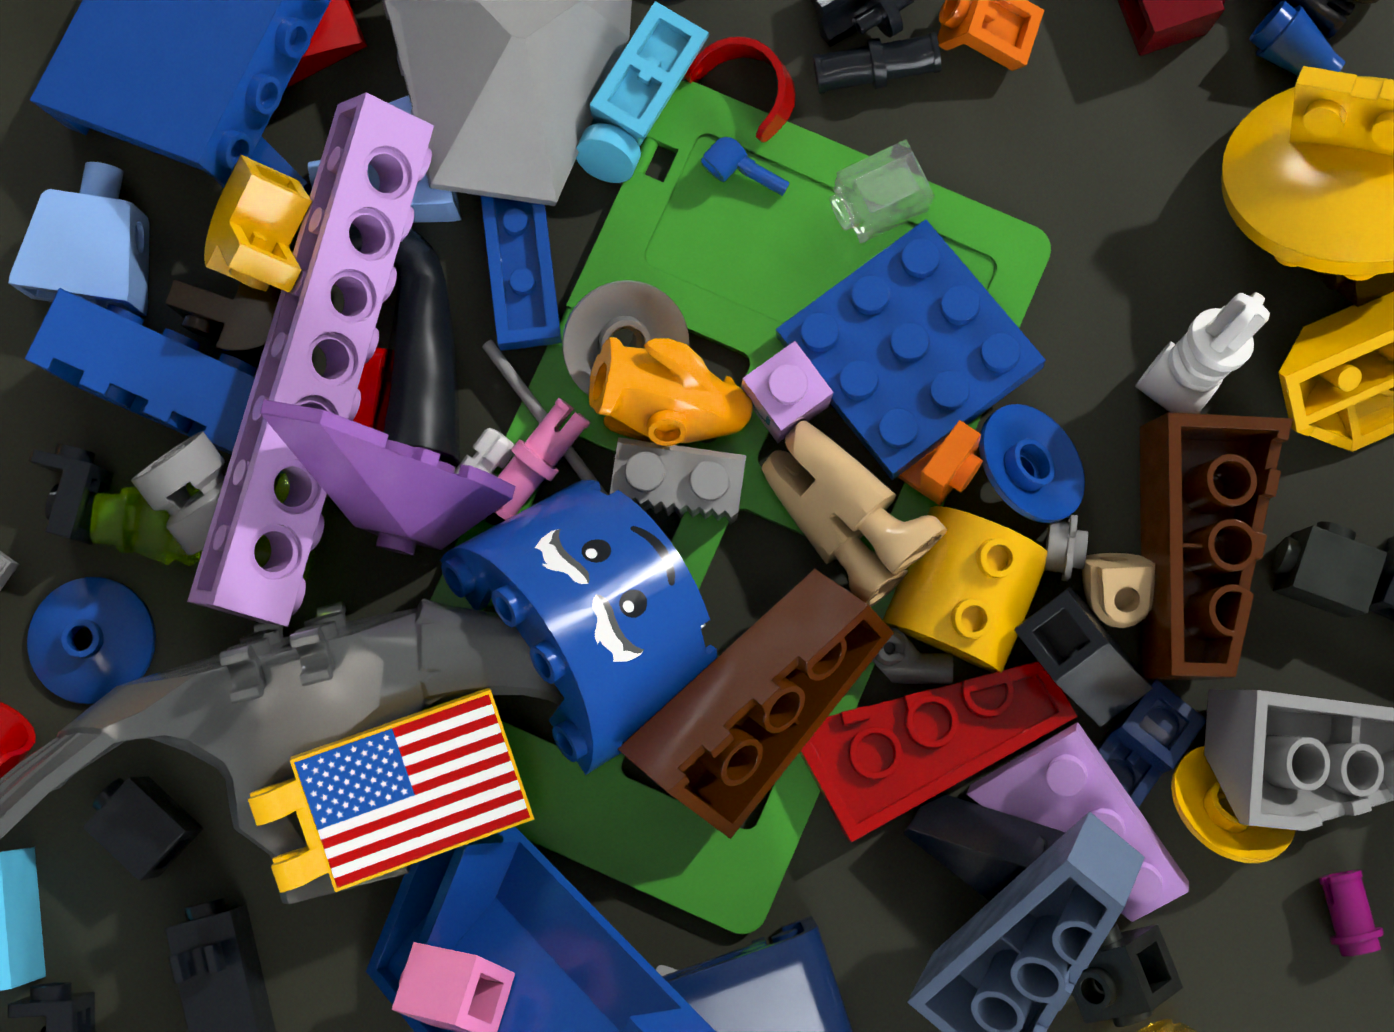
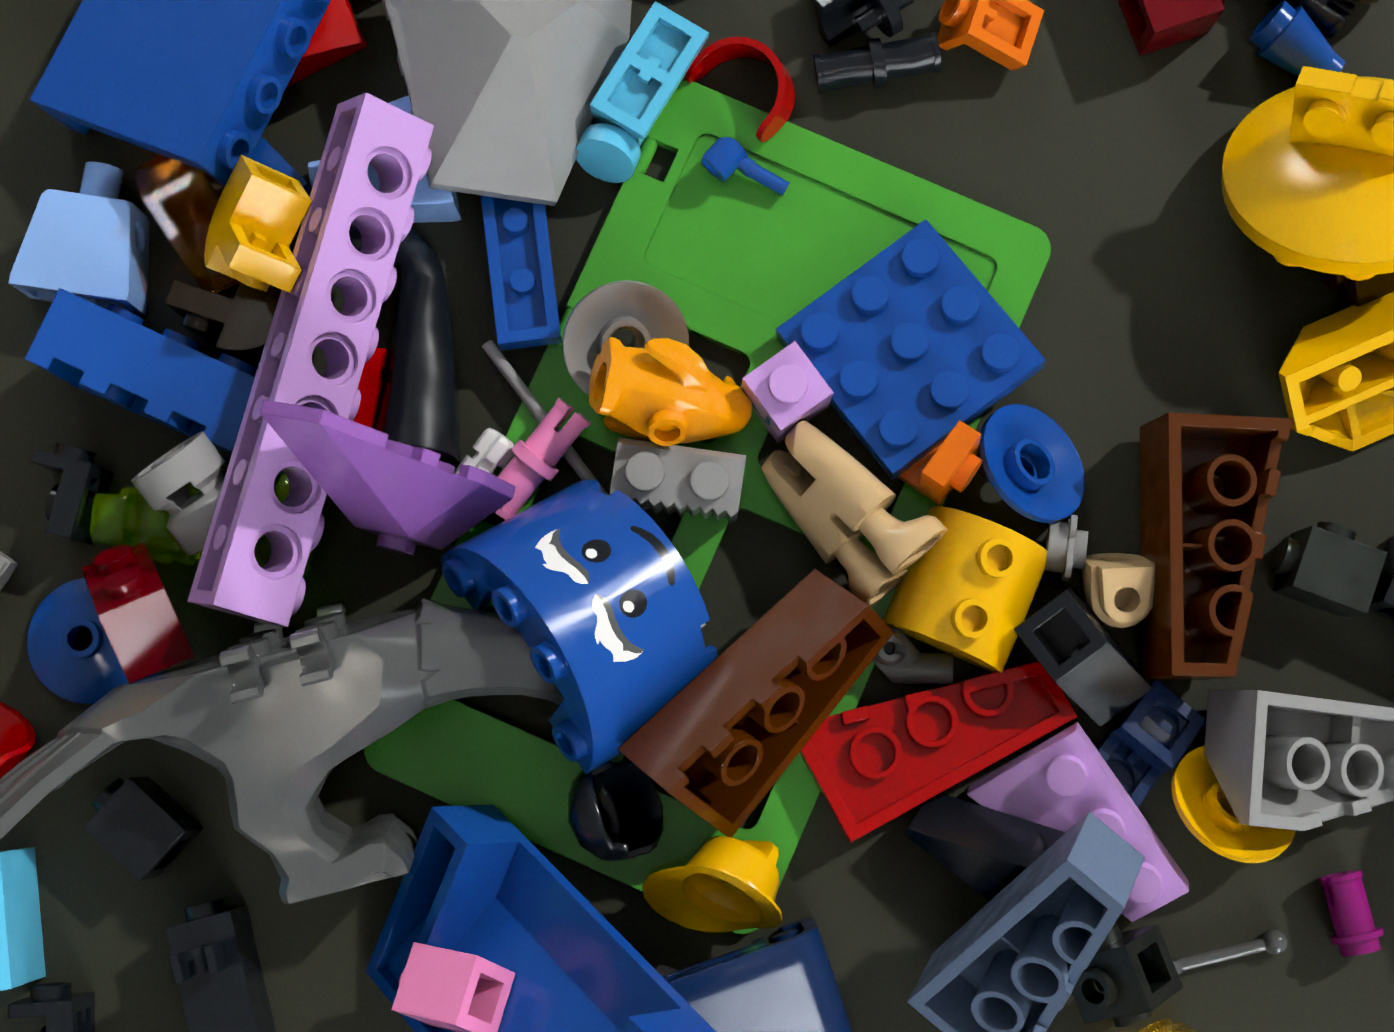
tile [248,688,534,893] -> none
clear brick [830,139,935,244] -> none
white piece [1135,292,1270,414] -> none
none -> dark red brick [82,542,194,684]
none -> clear orange slope [134,155,240,294]
none -> black hair [568,760,663,861]
none -> yellow piece [642,836,783,932]
none -> dark grey hinge [1172,929,1288,975]

